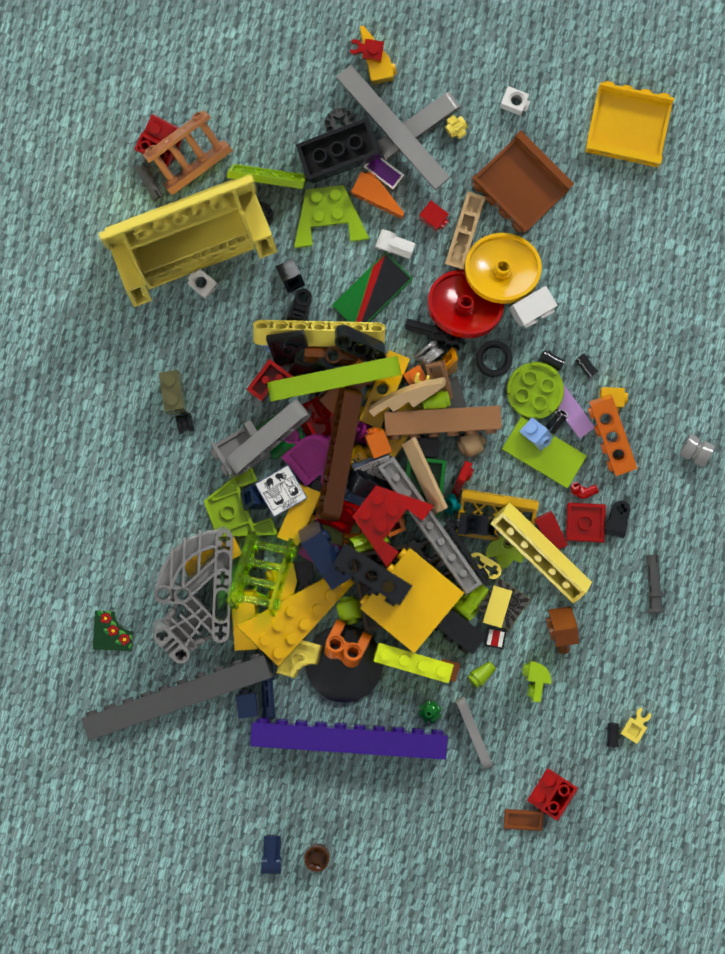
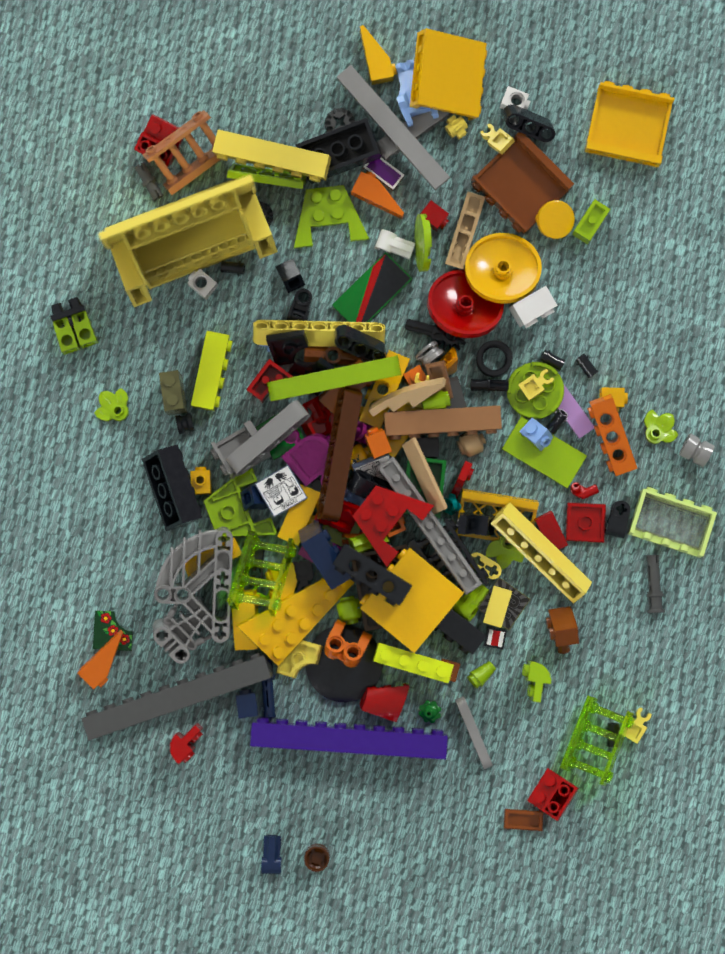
red plate [350,39,384,62] -> none
none -> lime hips [51,297,99,355]
none -> orange slope [77,630,123,690]
none -> lime plate [94,388,129,421]
none -> black brick [142,444,202,531]
none -> red brick [170,723,203,764]
none -> yellow brick [190,467,212,495]
none -> neon yellow brick [191,331,233,412]
none -> light yellow brick [212,129,331,182]
none -> black pin [220,260,245,276]
none -> red slope [359,683,410,722]
none -> light blue animal [396,59,439,127]
none -> yellow panel [410,28,487,120]
none -> lime tile [414,214,432,272]
none -> black axle [471,378,509,393]
none -> light yellow plate [480,124,515,155]
none -> black beam [503,104,555,142]
none -> light yellow plate [518,369,554,401]
none -> yellow tile [535,200,575,239]
none -> clear neon green fence [559,695,635,786]
none -> lime panel [572,199,611,245]
none -> clear window [627,487,717,558]
none -> lime plate [644,410,678,444]

